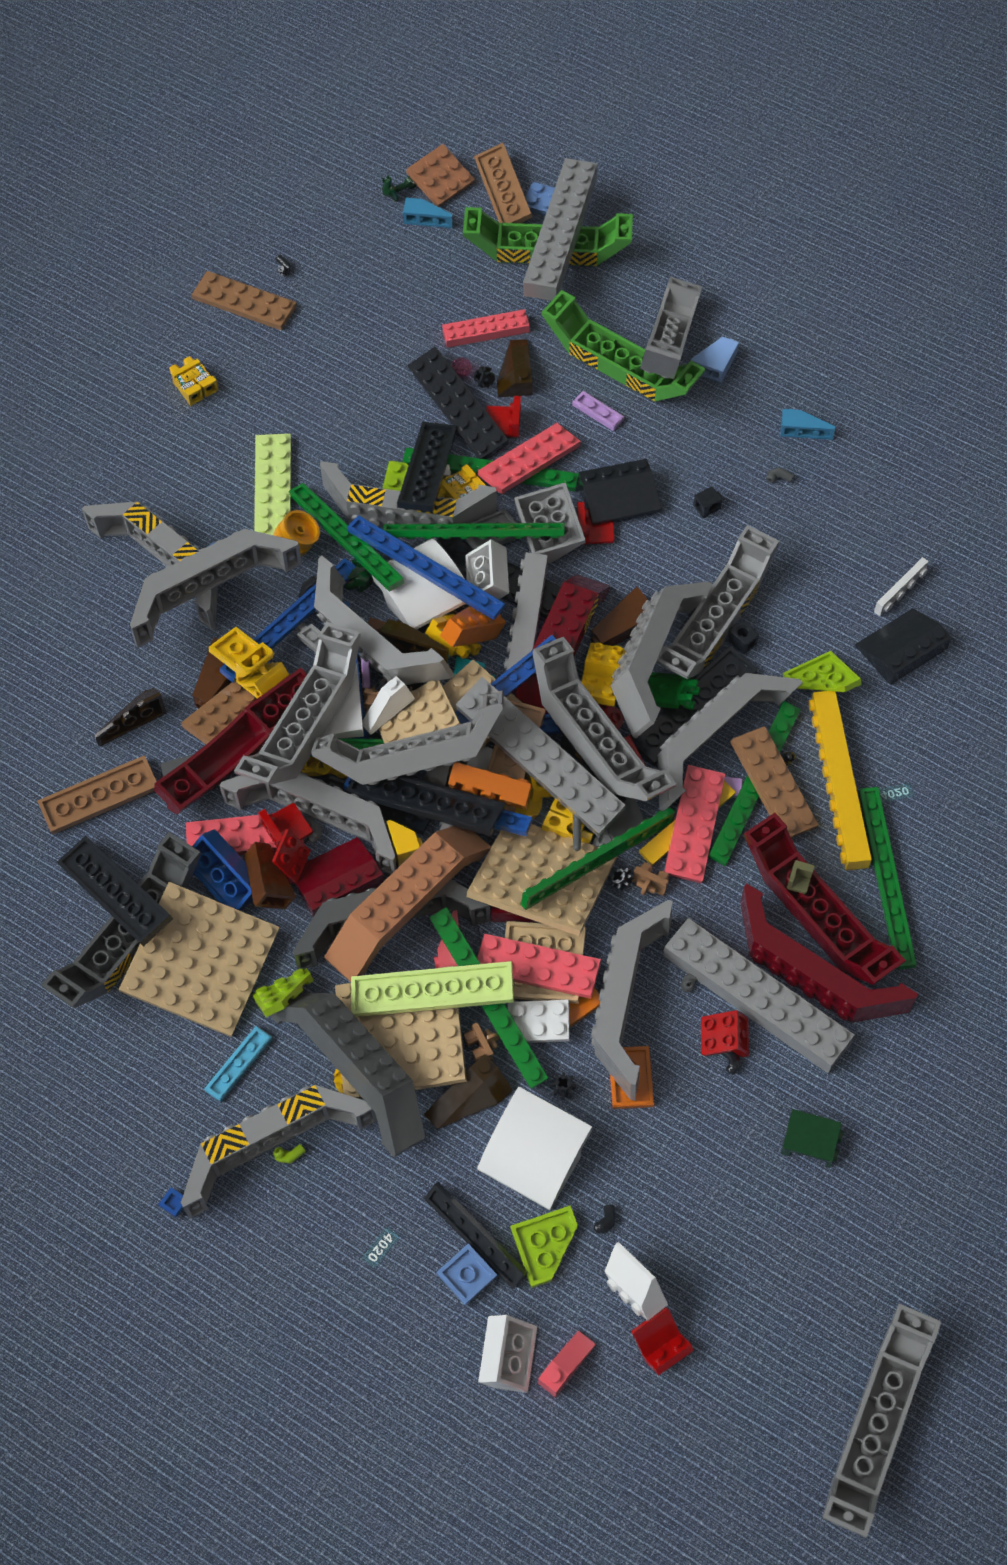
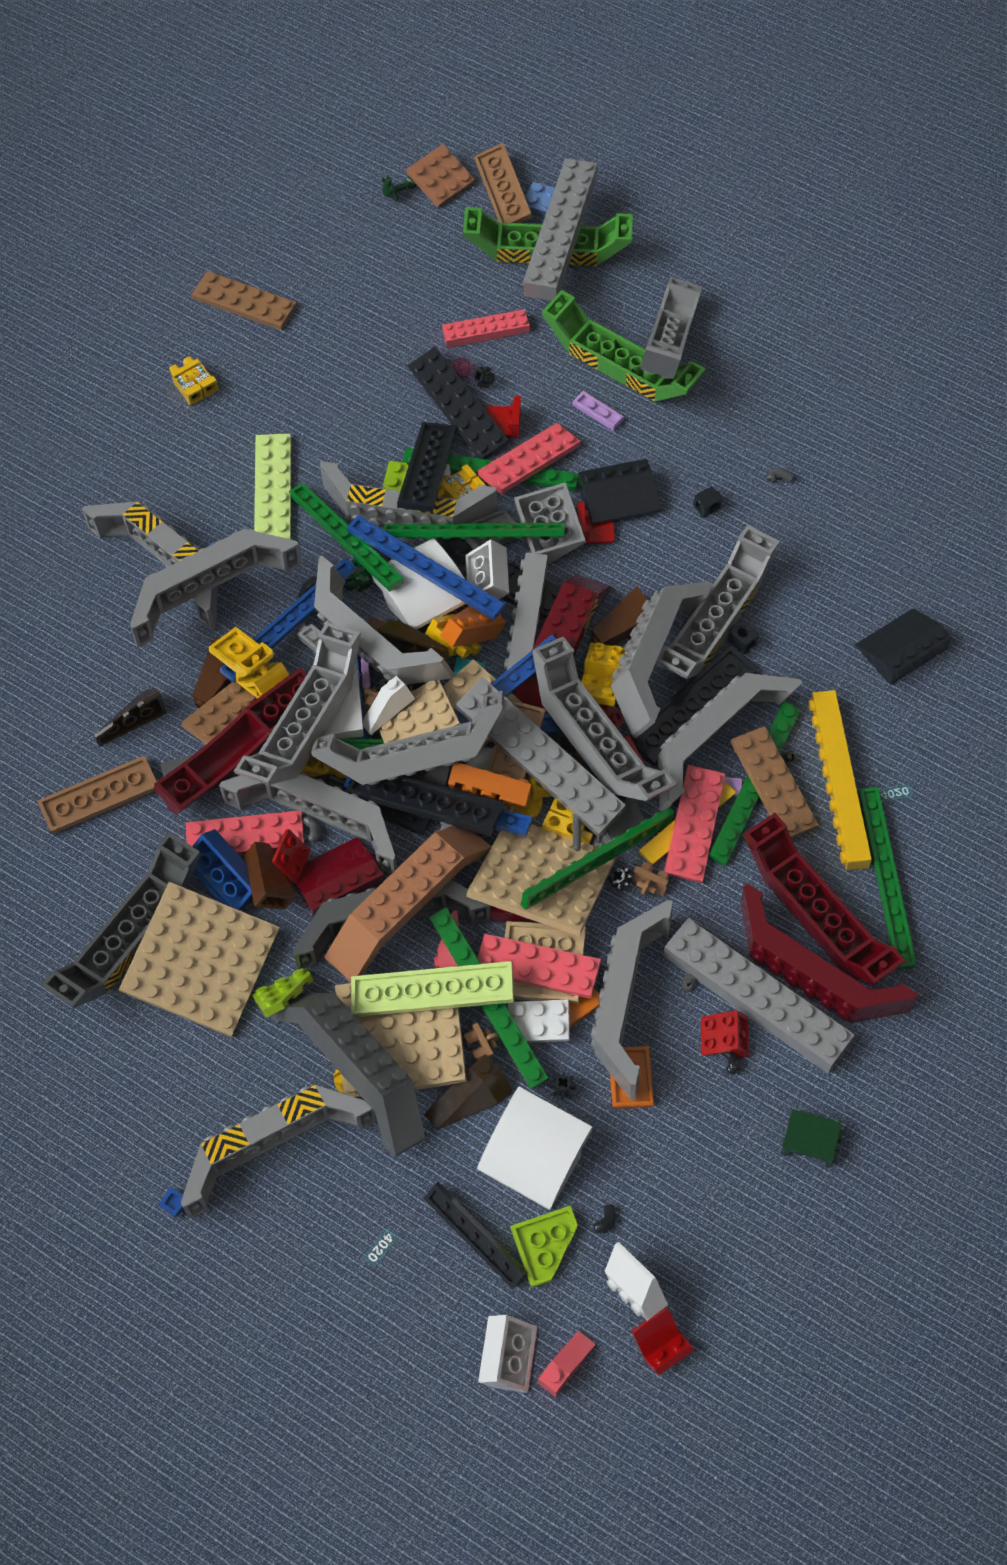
black plate [57,836,173,947] -> none
medium azure tile [204,1026,272,1103] -> none
red bracket [258,803,313,848] -> none
light orange wheel [273,510,320,557] -> none
lime arm [273,1144,306,1164] -> none
black arm [275,255,291,276] -> none
yellow slope [387,820,422,867] -> none
dark azure slope [403,197,453,228] -> none
medium blue plate [436,1244,497,1306] -> none
dark brown wedge [497,339,532,398] -> none
green tile [648,672,700,709] -> none
light blue slope [691,337,739,383] -> none
dark azure slope [780,409,835,440] -> none
lime plate [783,651,862,692] -> none
olive panel [787,860,814,894] -> none
light grey slope [822,1304,941,1538] -> none
white plate [874,557,928,616] -> none

